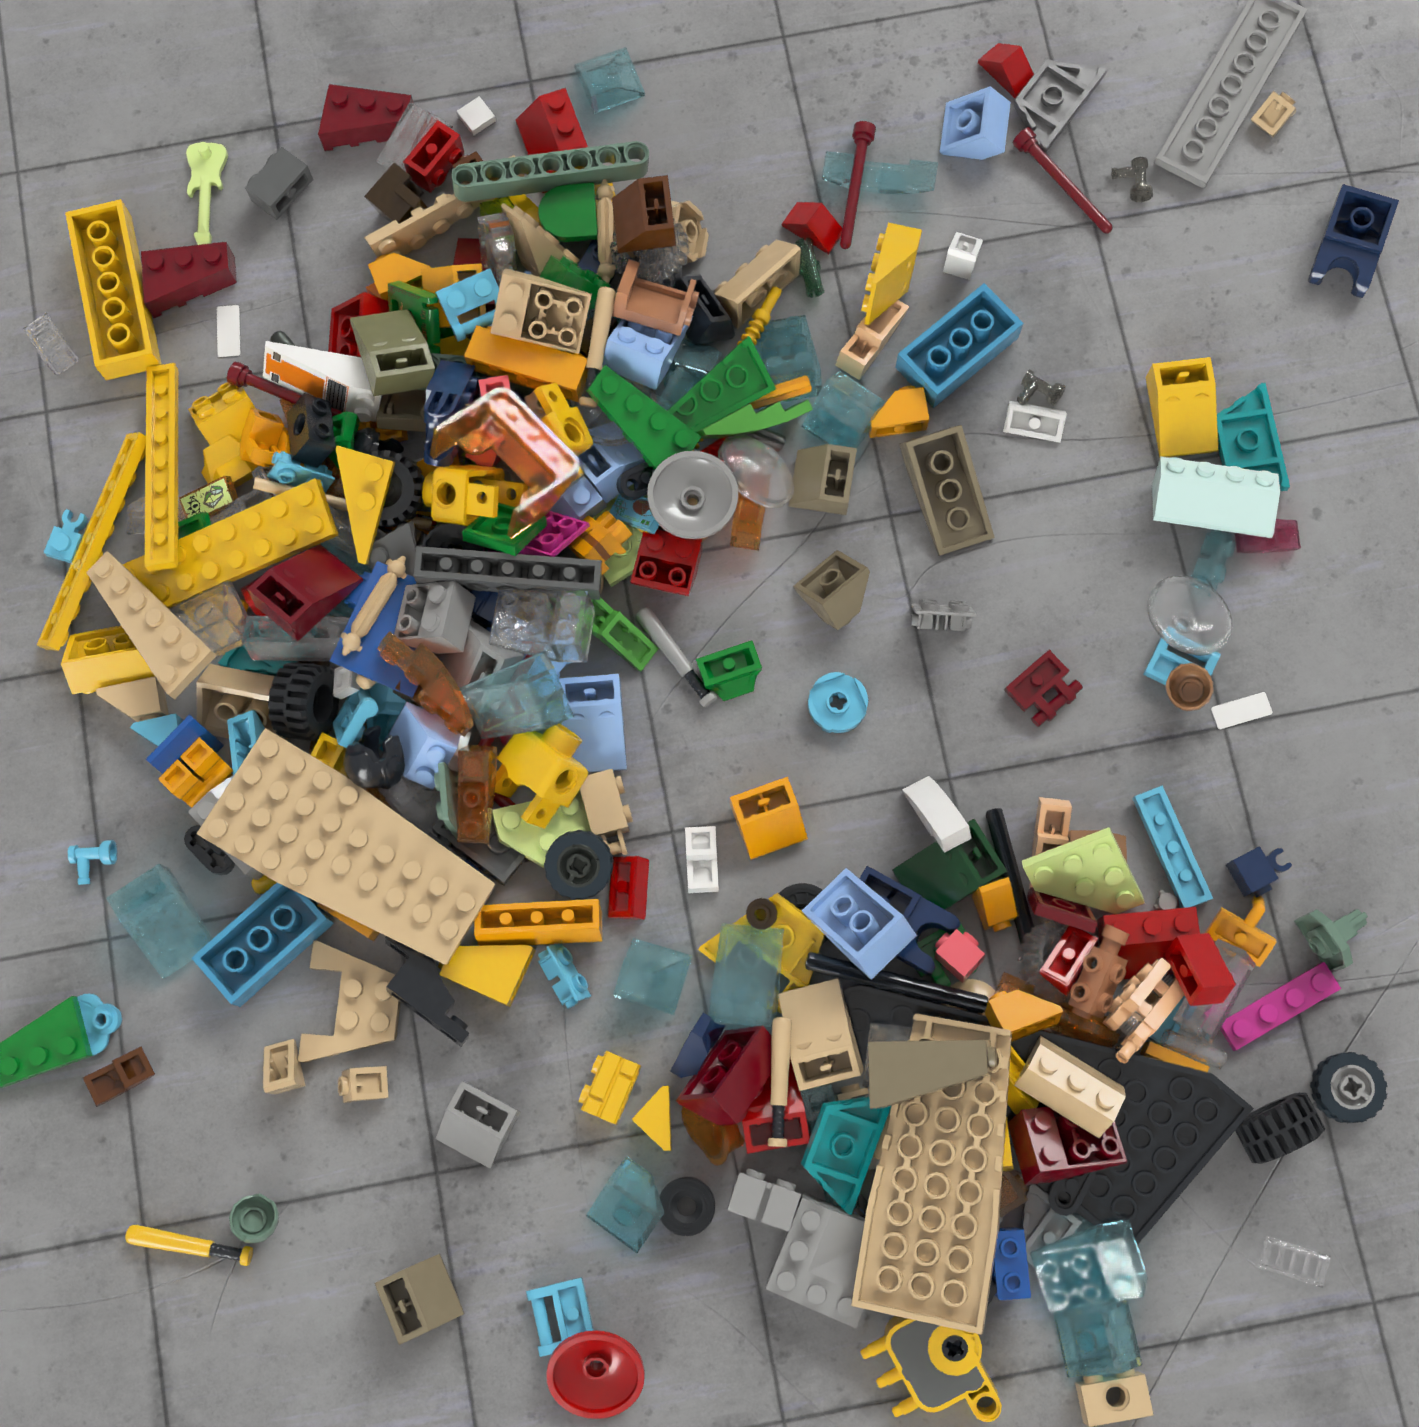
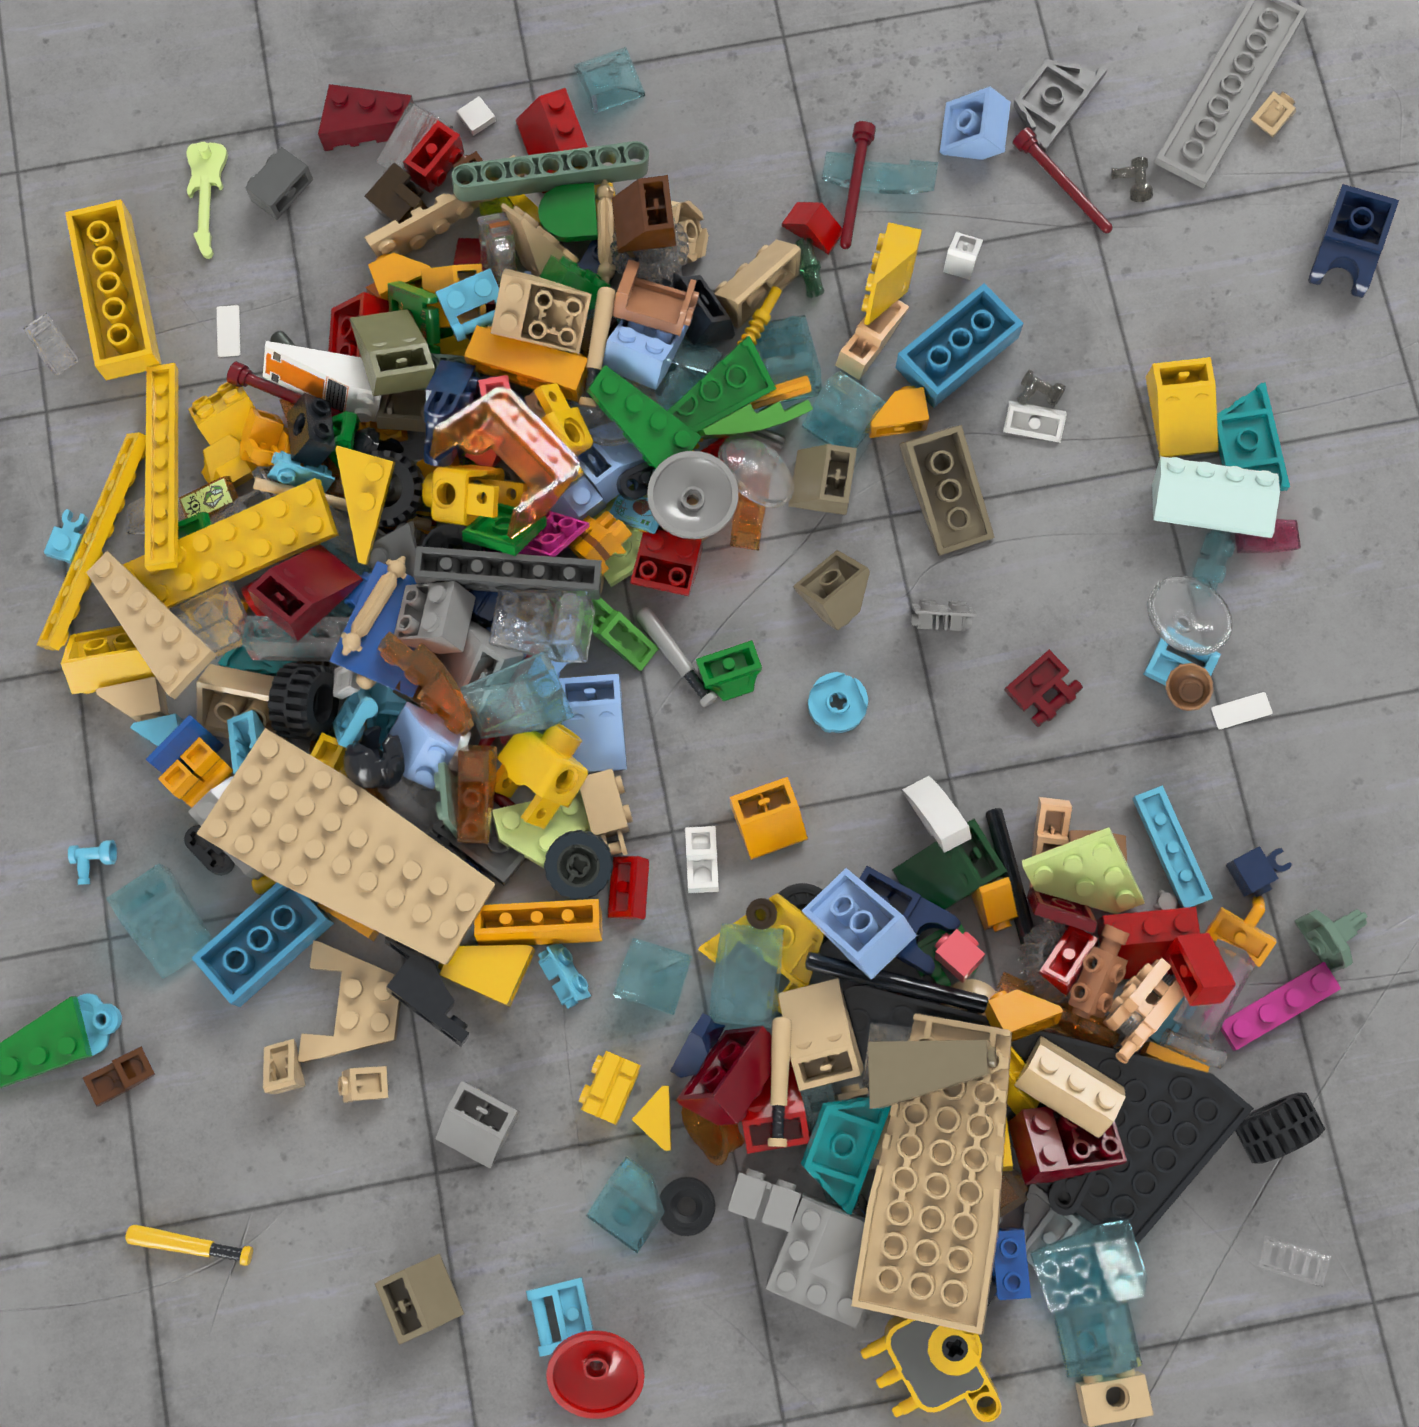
dark red wedge [141,242,237,318] -> none
sand green hair [229,1194,279,1244] -> none
red slope [978,43,1034,99] -> none
black wheel [1310,1052,1388,1123] -> none

